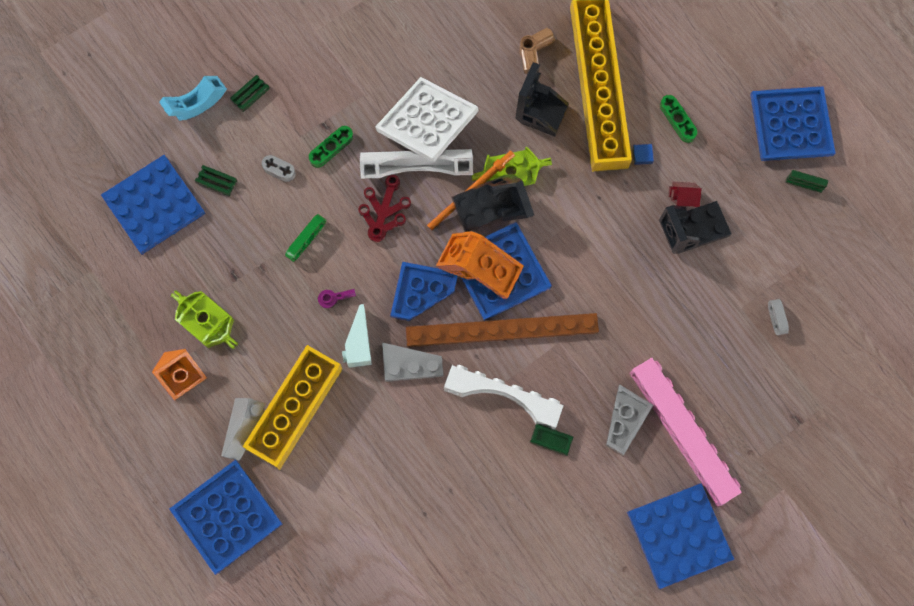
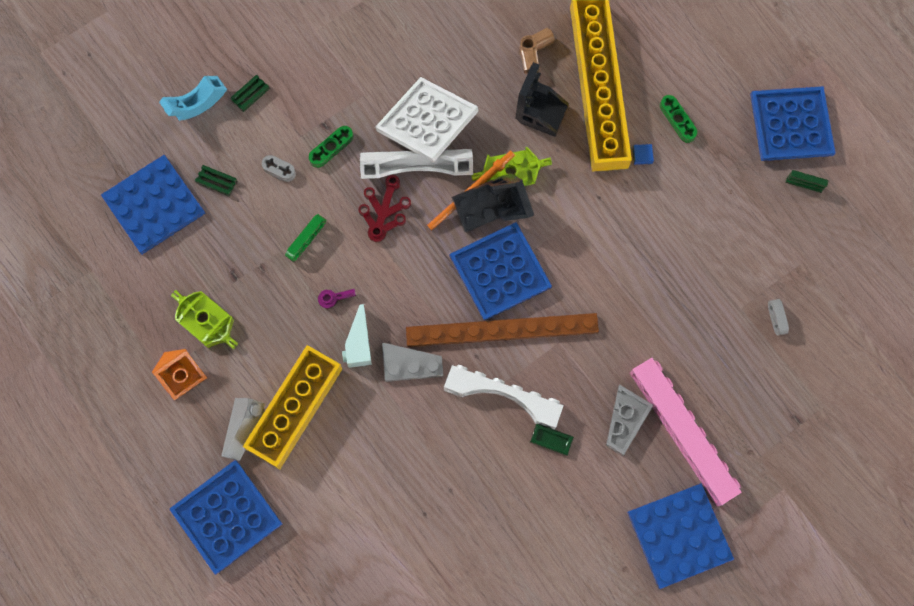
blue plate [390,261,458,321] -> none
orange bracket [436,231,524,299] -> none
black bracket [659,201,732,254] -> none
dark red brick [668,181,702,207] -> none

